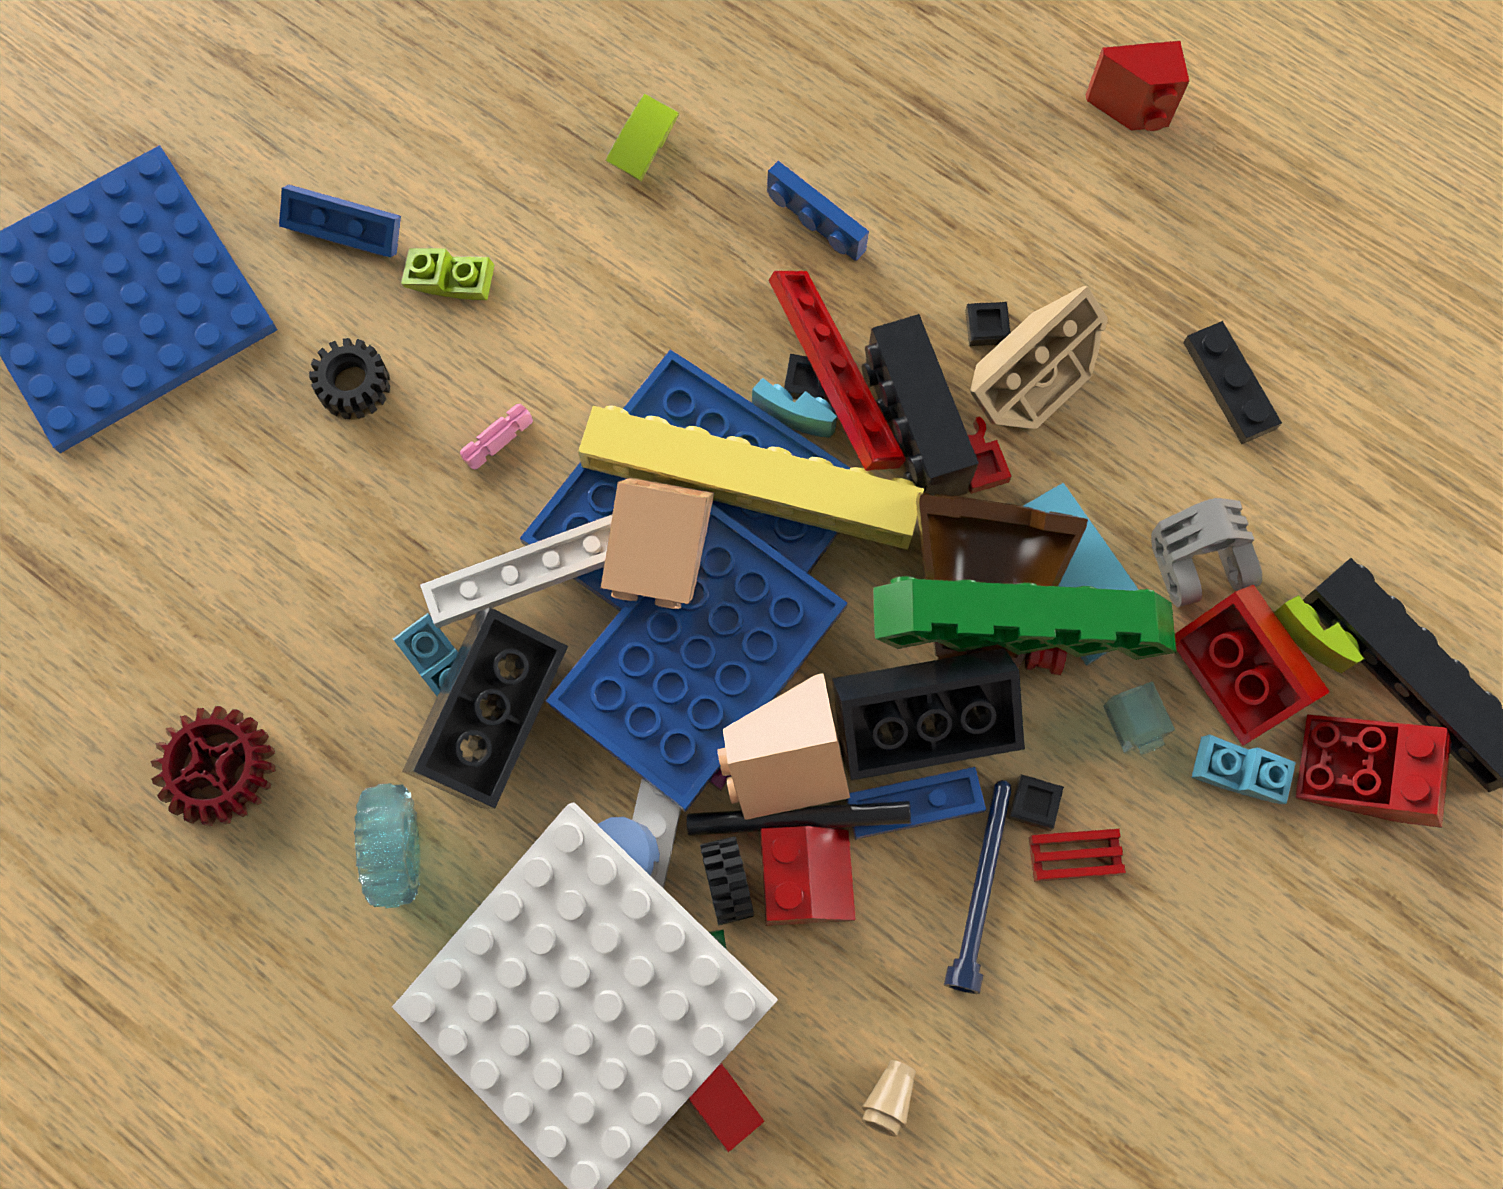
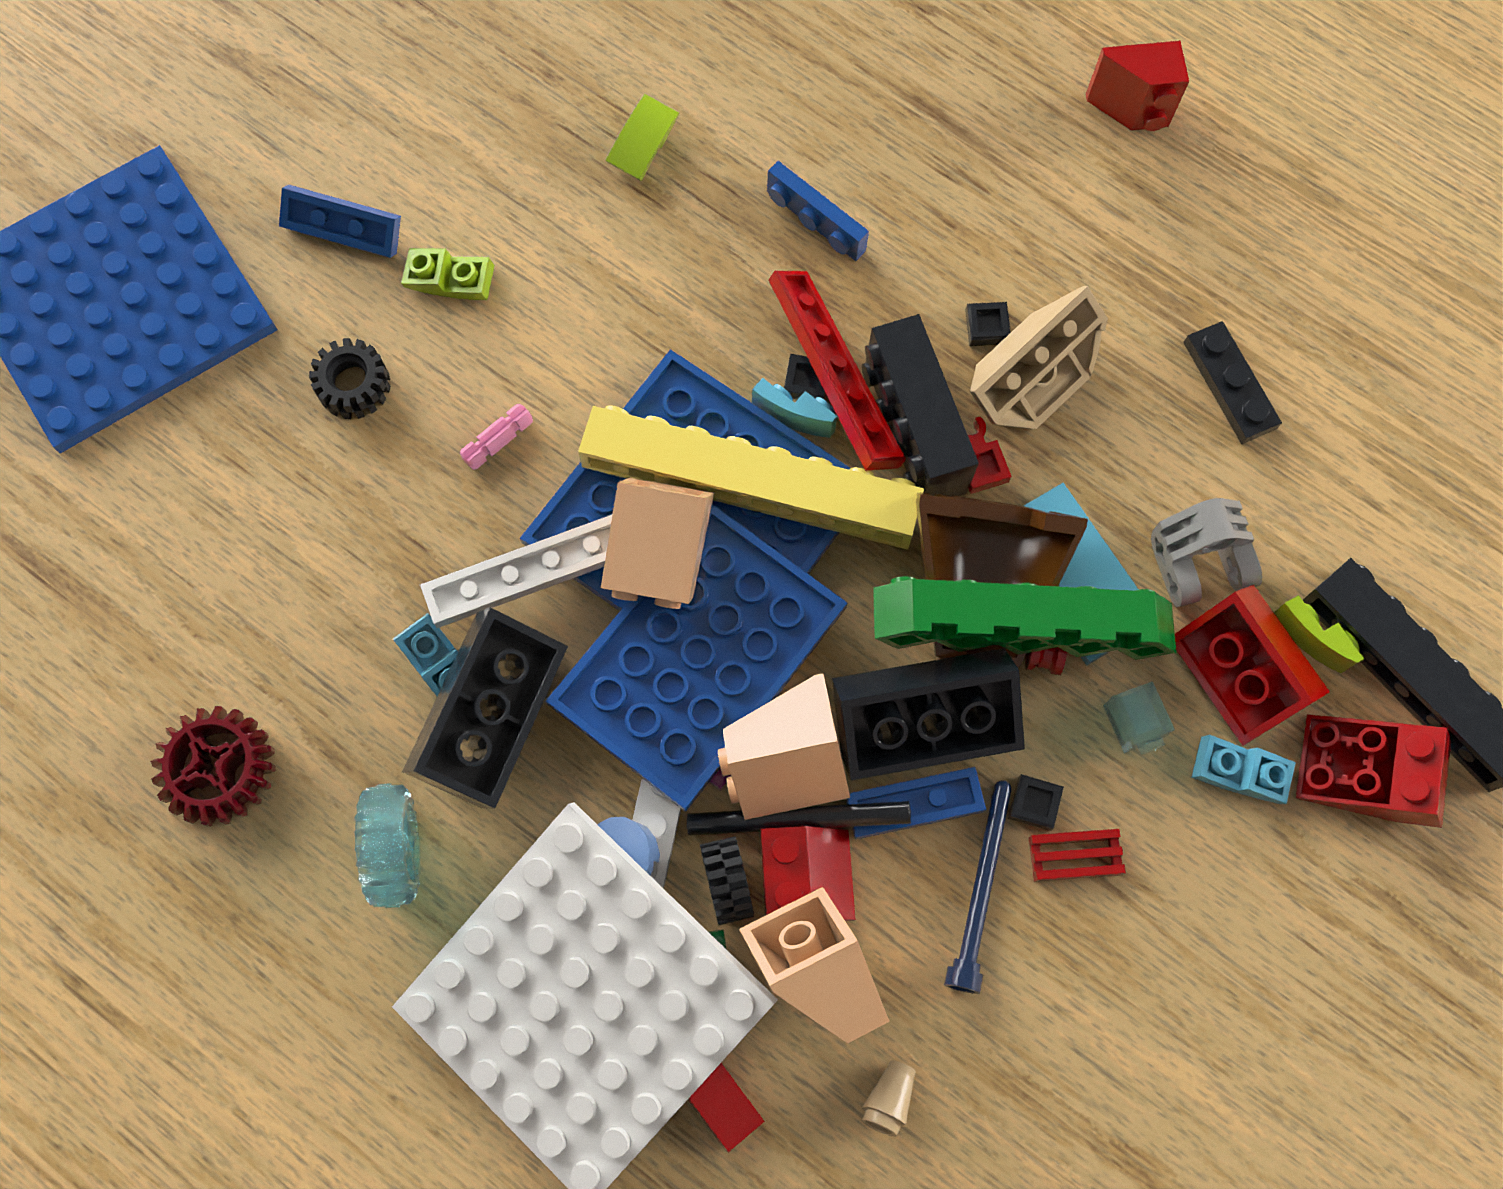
none -> light nougat slope [739,887,890,1044]

